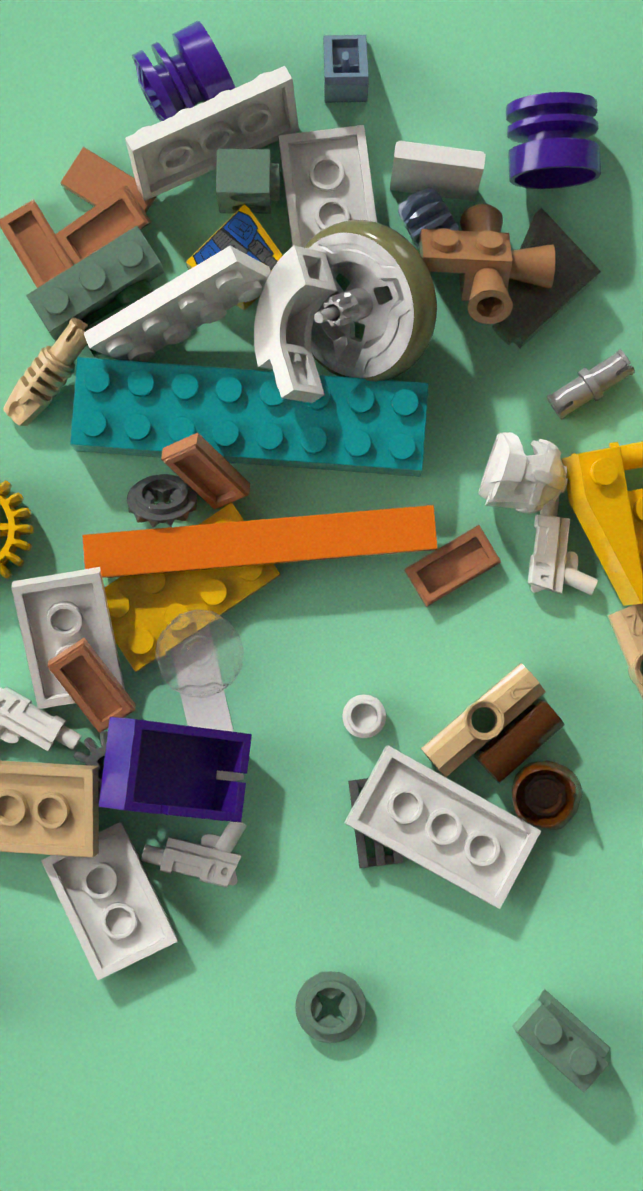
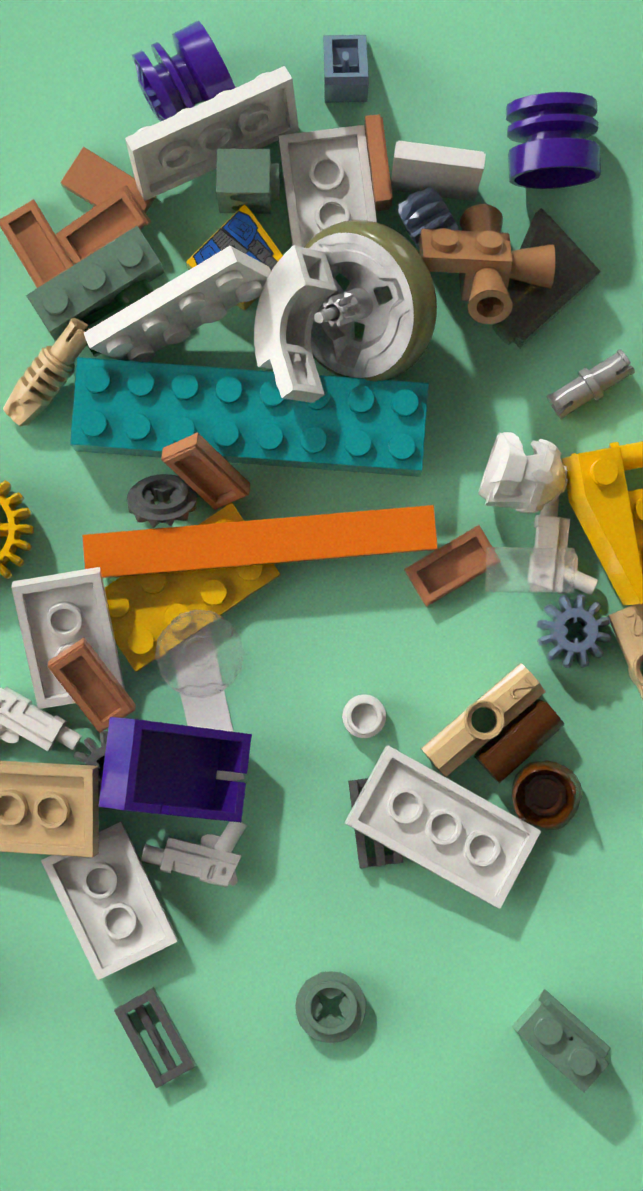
none -> dark grey tile [114,987,196,1088]
none -> nougat tile [364,114,393,211]
none -> clear tile [485,547,575,593]
none -> sand blue gear [536,594,611,668]

